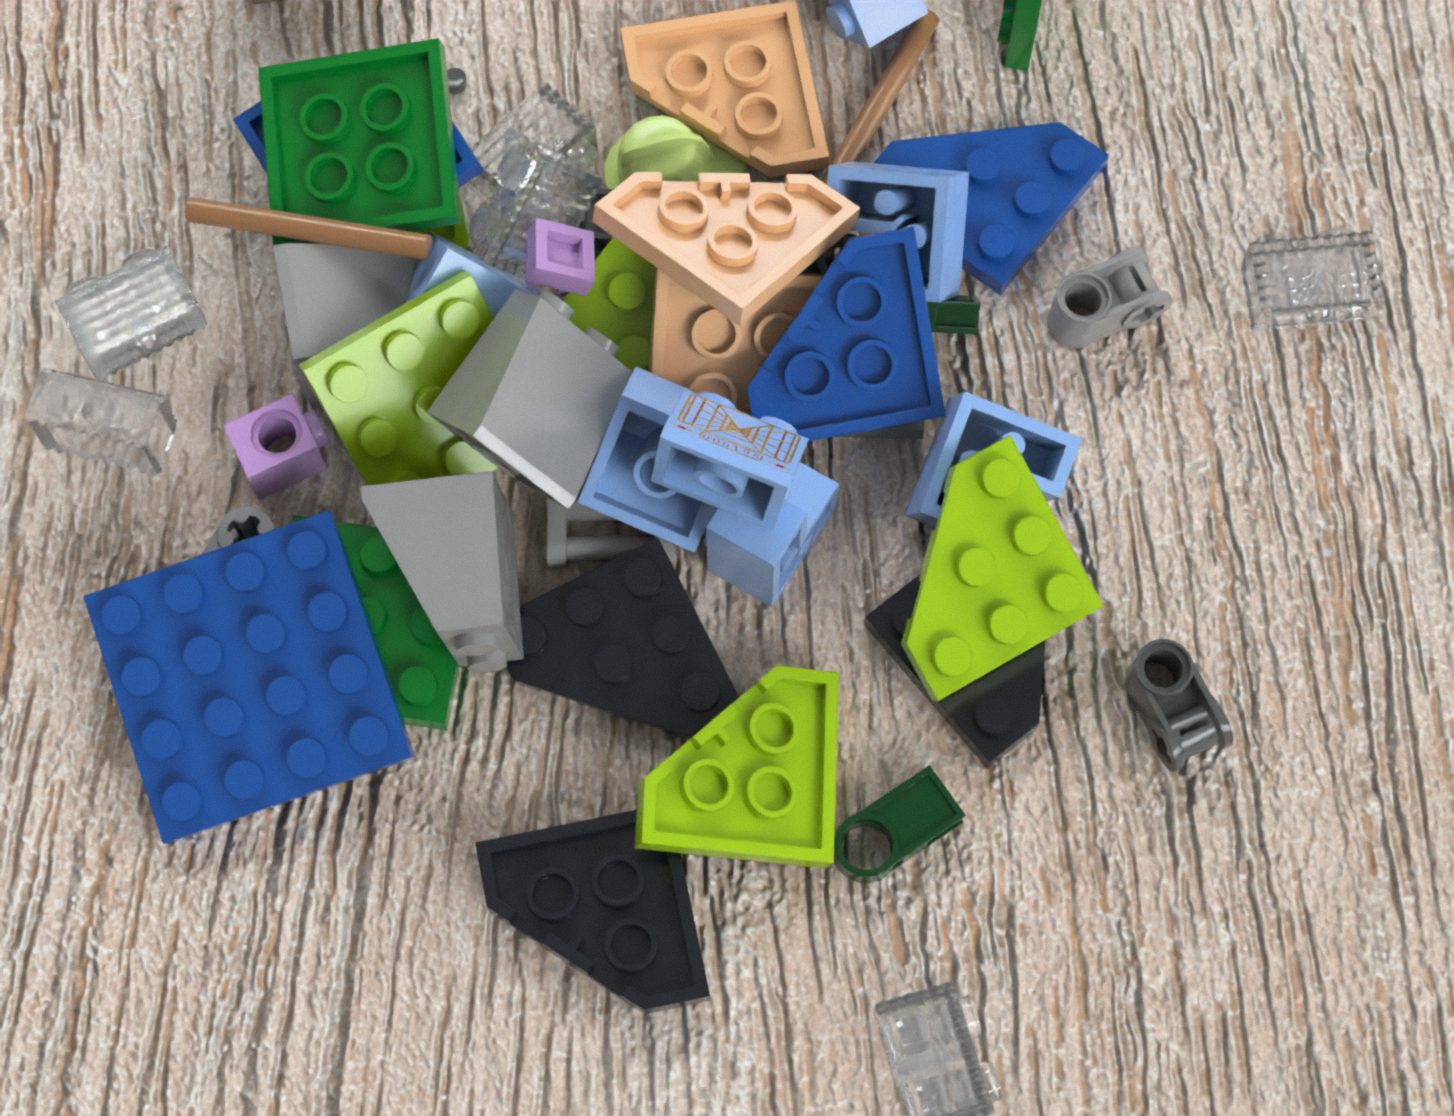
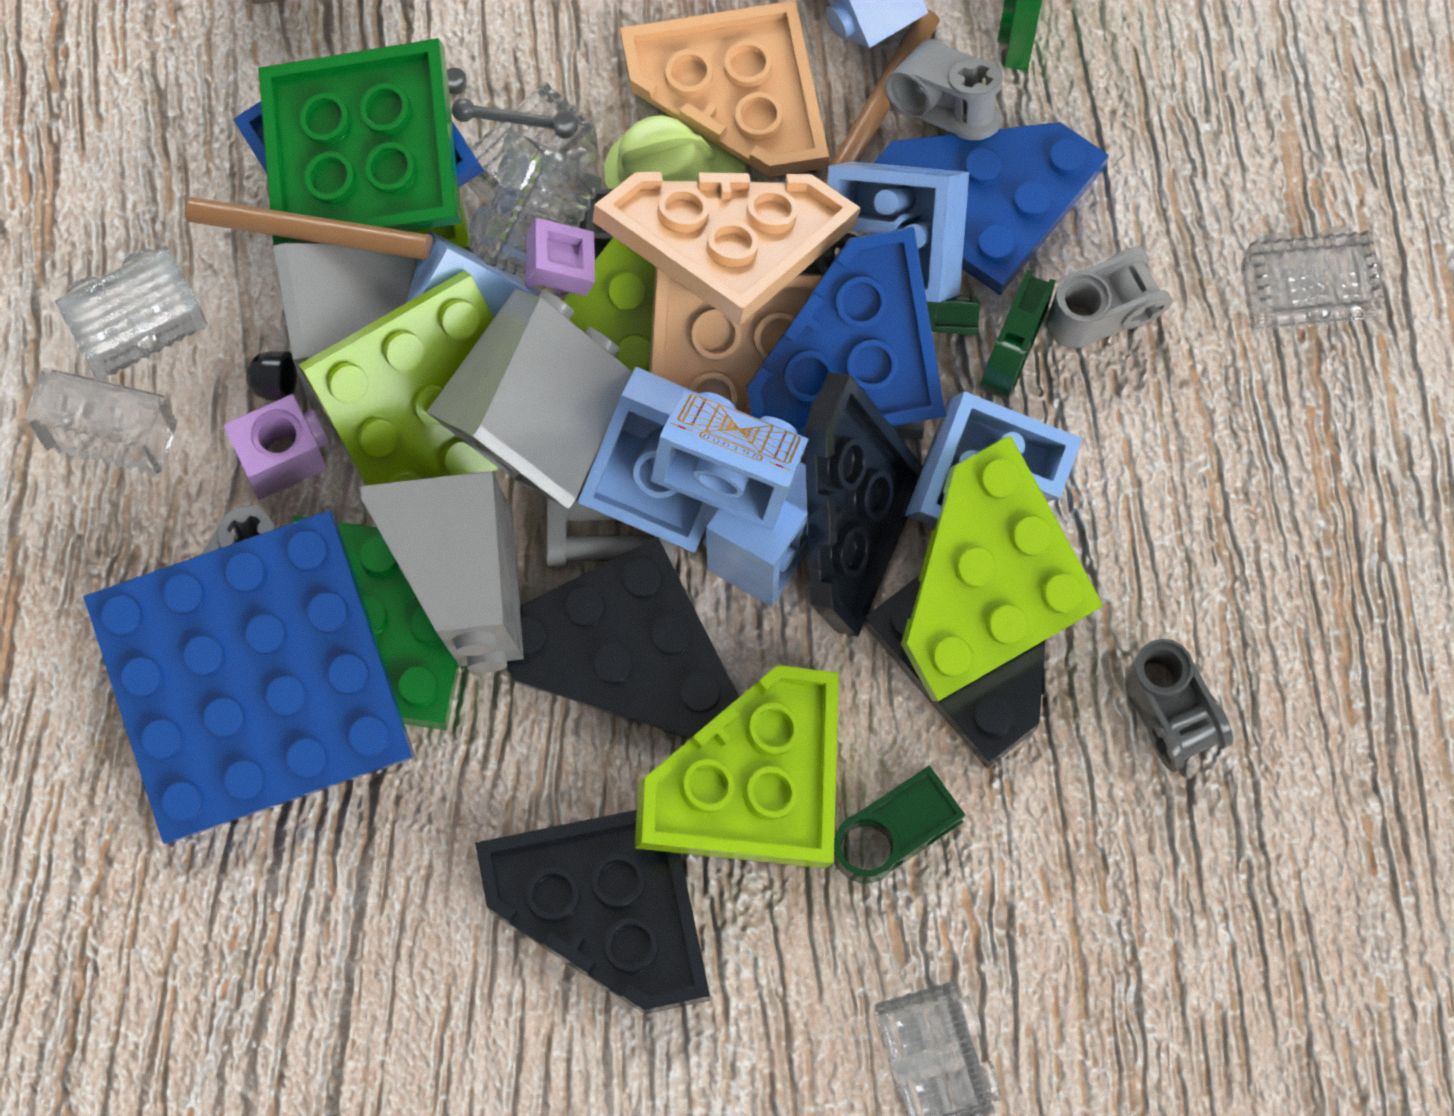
none -> black hinge [246,351,297,401]
none -> dark grey hinge [451,98,578,138]
none -> black plate [804,372,923,637]
none -> light grey piece [884,39,1003,140]
none -> dark green piece [980,270,1056,400]

